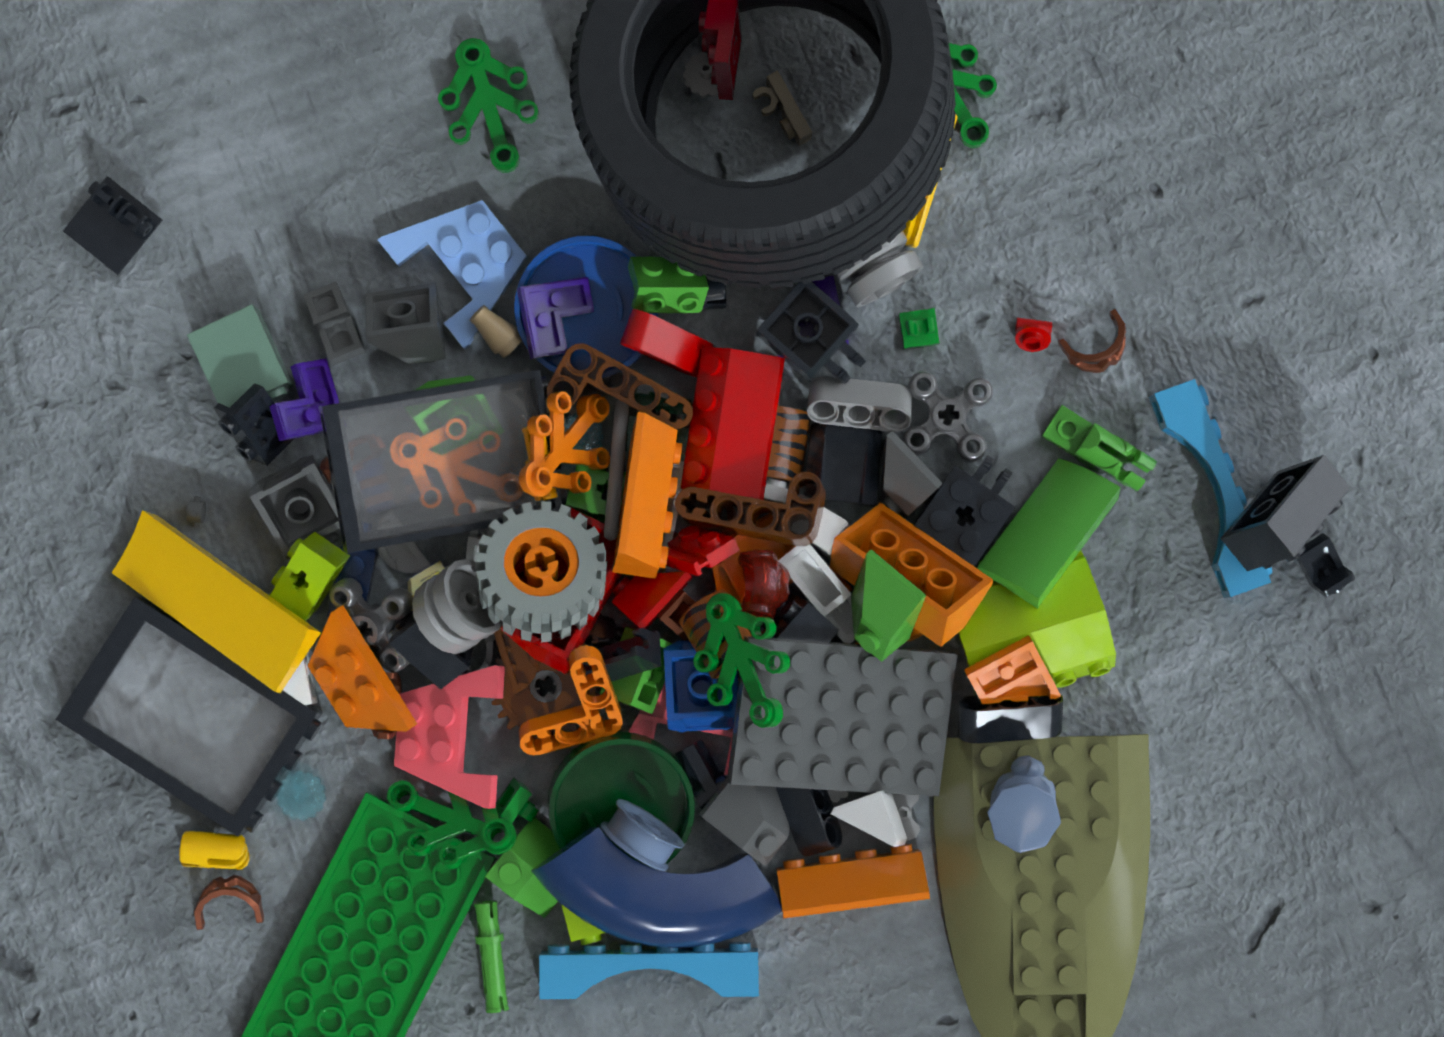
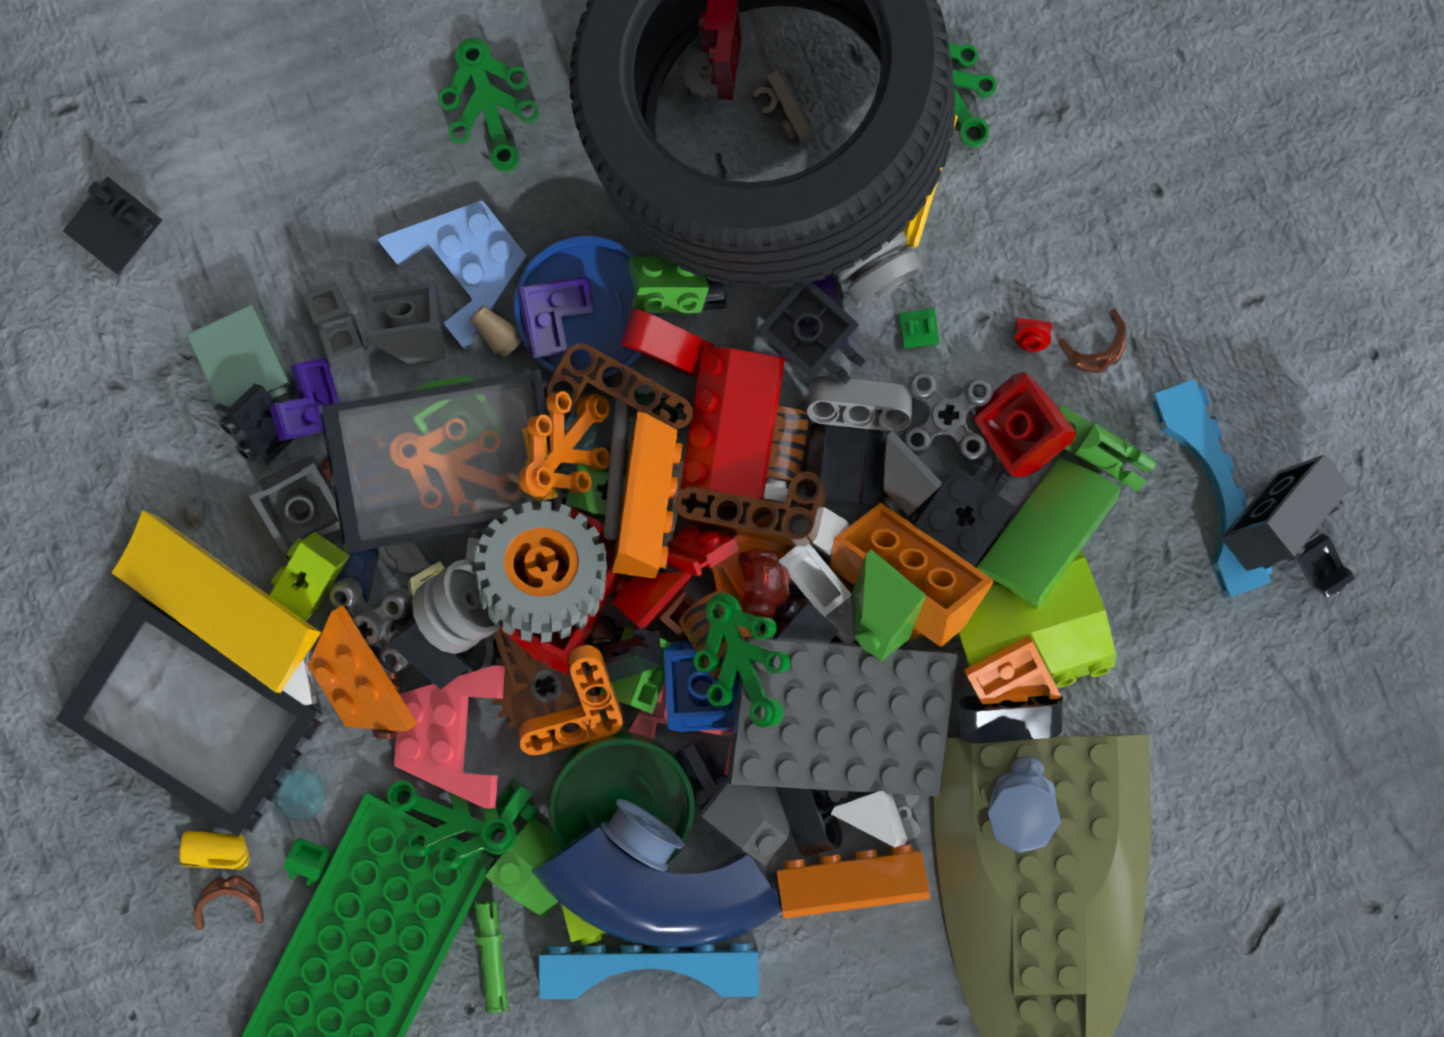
none -> green tile [283,837,332,887]
none -> red slope [973,372,1076,478]

